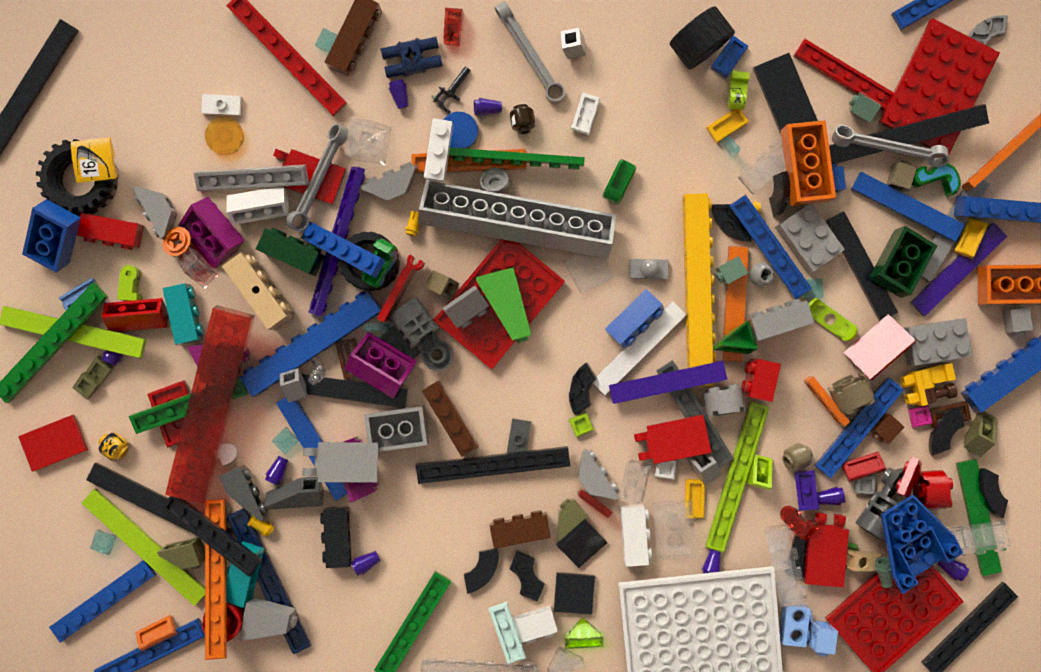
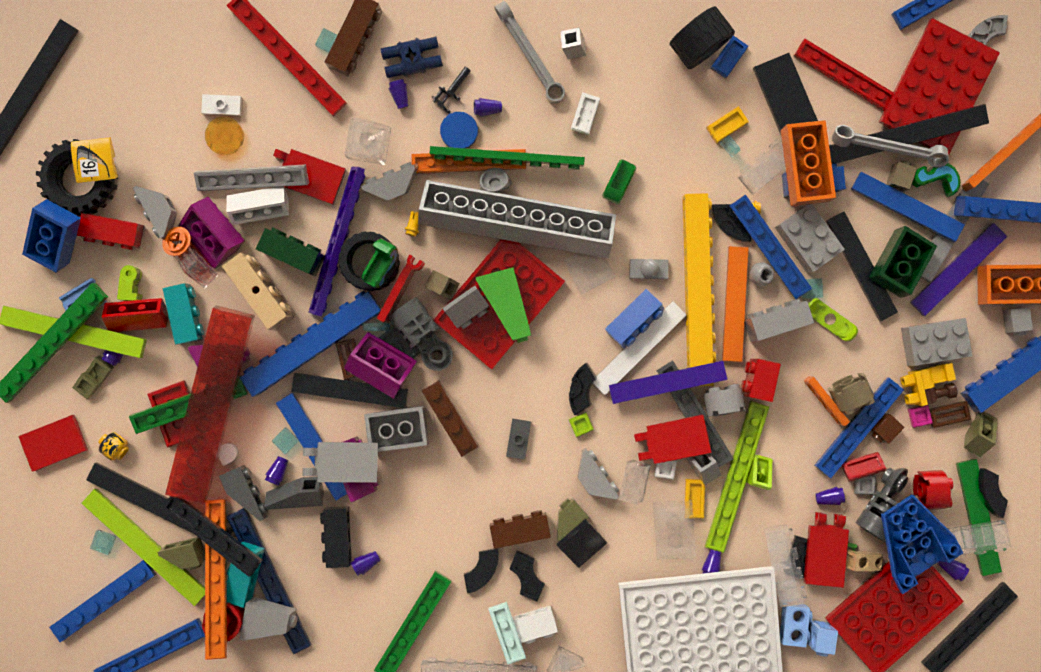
orange tile [135,615,177,651] -> none
yellow pin [248,516,274,537] -> none
light grey brick [280,368,307,403] -> none
light grey piece [286,123,349,232] -> none
blue plate [301,222,386,278] -> none
clear arm [308,357,326,385] -> none
black tile [416,446,570,484] -> none
white brick [424,118,454,183] -> none
clear red leg [443,7,464,46] -> none
dark brown head [510,104,536,134] -> none
black tile [554,572,595,615] -> none
clear neon green slope [565,617,604,649] -> none
clear red tile [577,487,613,518] -> none
white brick [620,504,652,567] -> none
green slope [713,320,758,354] -> none
sand green brick [715,256,748,285] -> none
lime leg [727,70,750,110] -> none
black tile [769,171,790,217] -> none
clear red leg [780,506,820,541] -> none
dark tan head [782,443,813,471] -> none
dark purple plate [794,470,820,511] -> none
tile [844,314,916,381] -> none
sand green brick [849,92,881,123] -> none
sand green cone [874,557,893,588] -> none
wing [896,457,922,500] -> none
black tile [929,407,965,456] -> none
yellow tile [954,217,989,259] -> none

